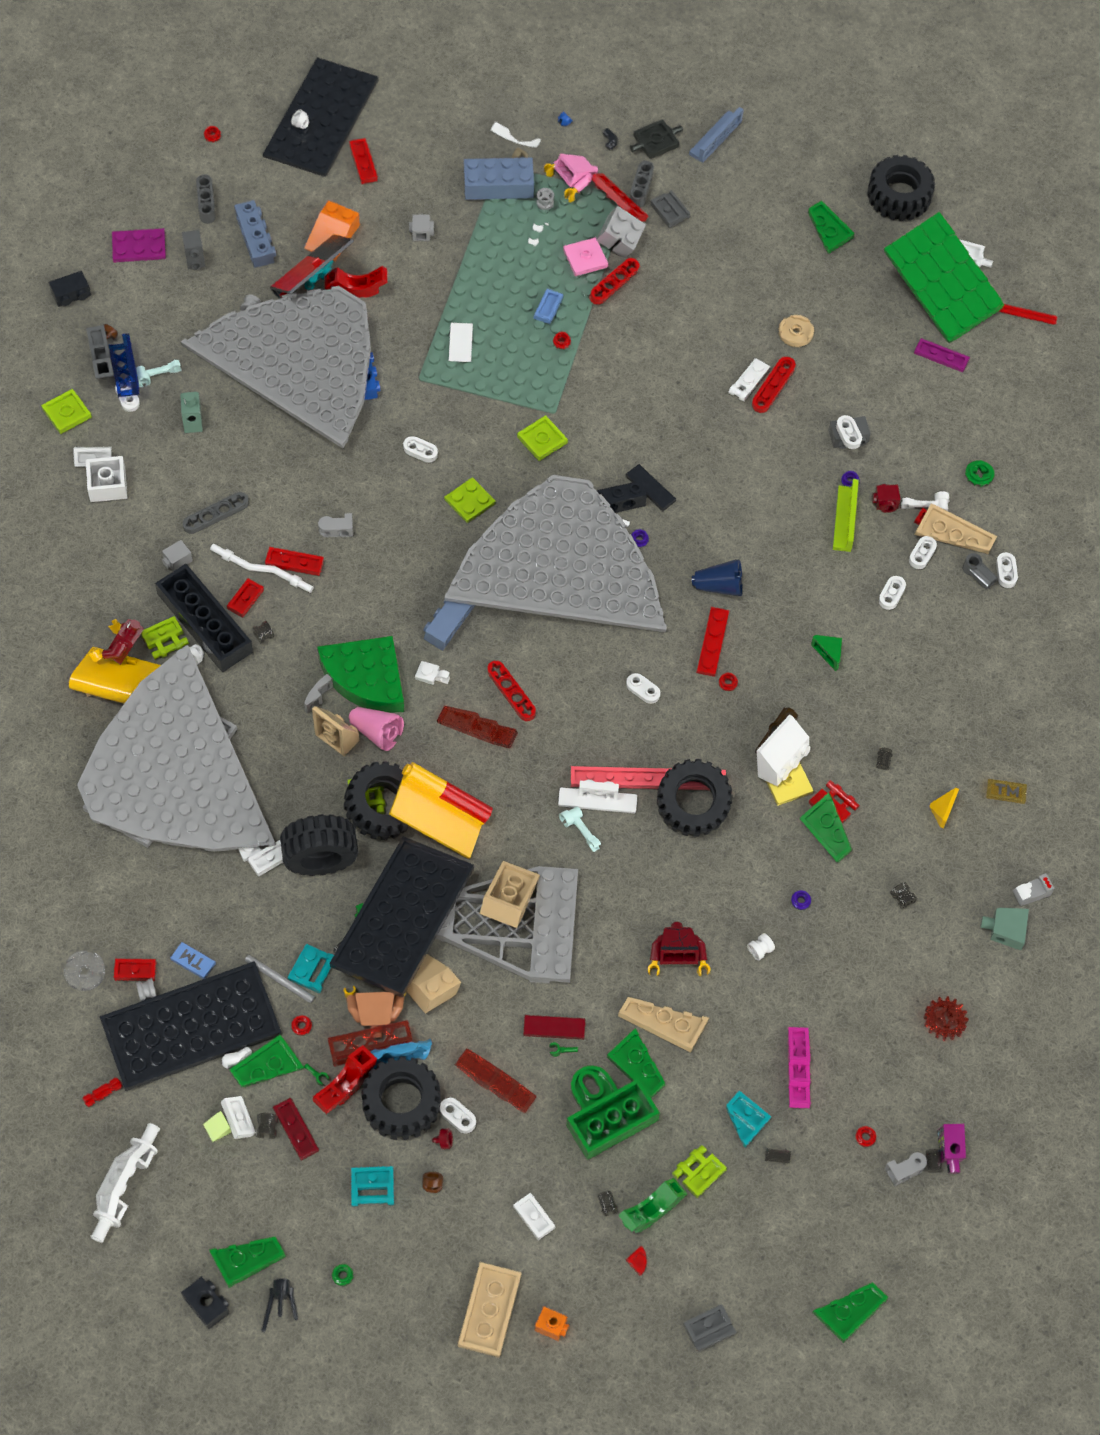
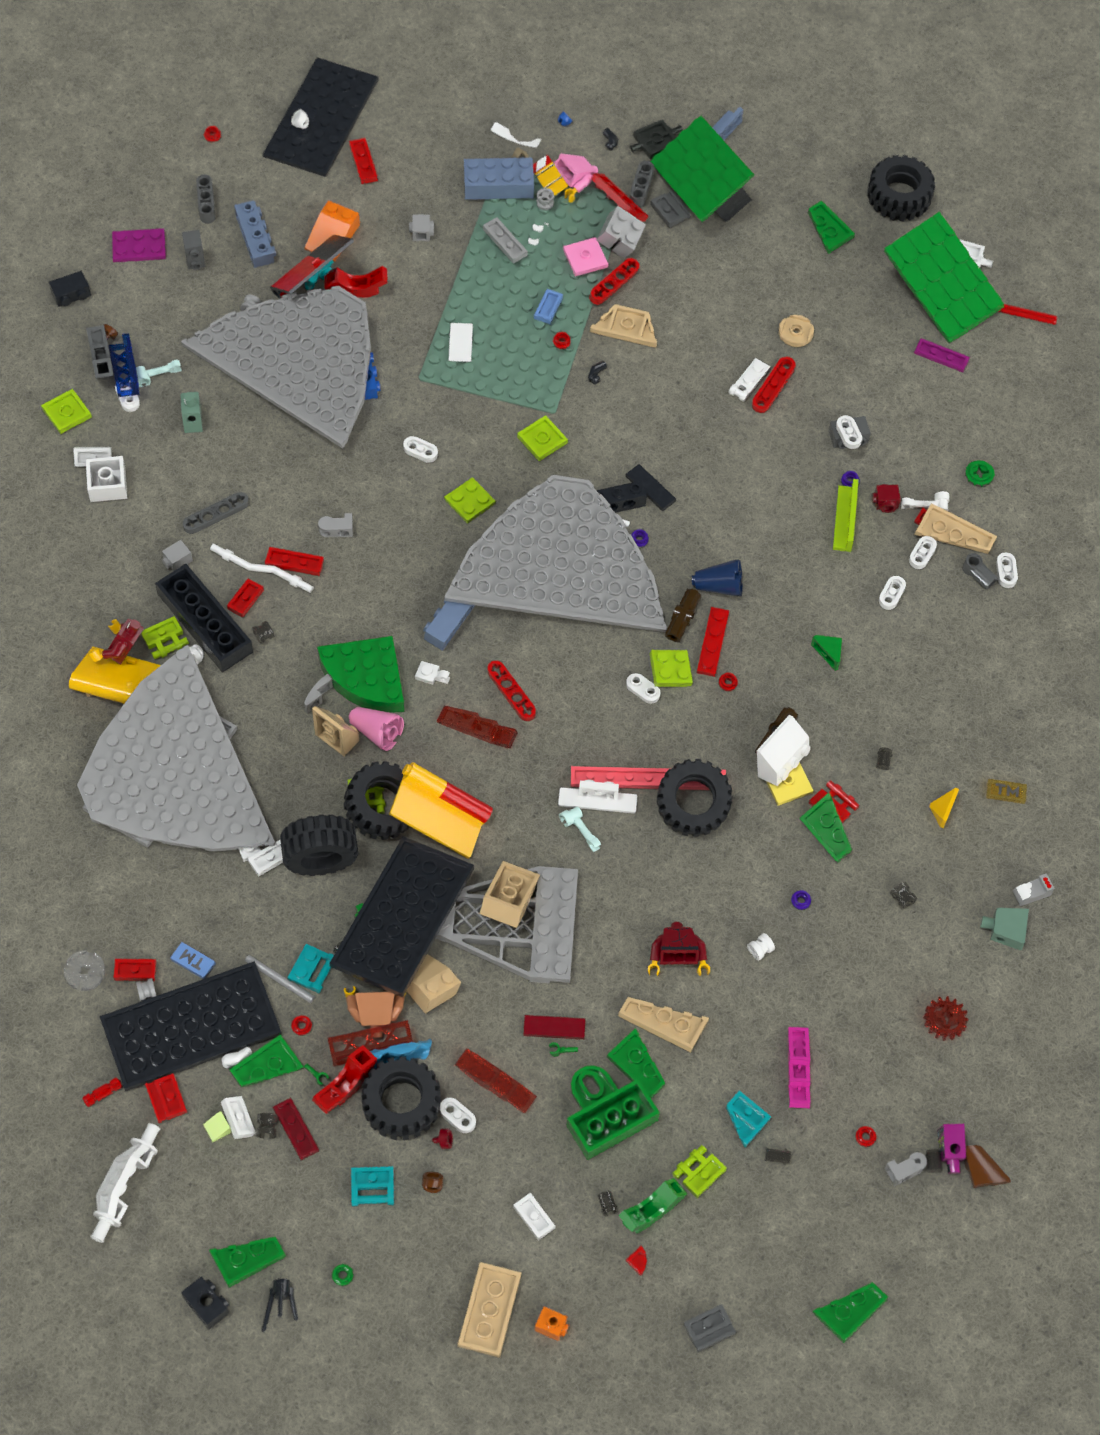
none -> red plate [145,1073,187,1123]
none -> light grey plate [483,218,528,264]
none -> yellow sticker [533,155,568,196]
none -> black arm [588,361,607,384]
none -> tan wing [590,304,657,348]
none -> lime plate [649,650,693,687]
none -> green piece [650,116,755,223]
none -> dark brown piece [665,588,701,642]
none -> reddish brown slope [964,1145,1011,1188]

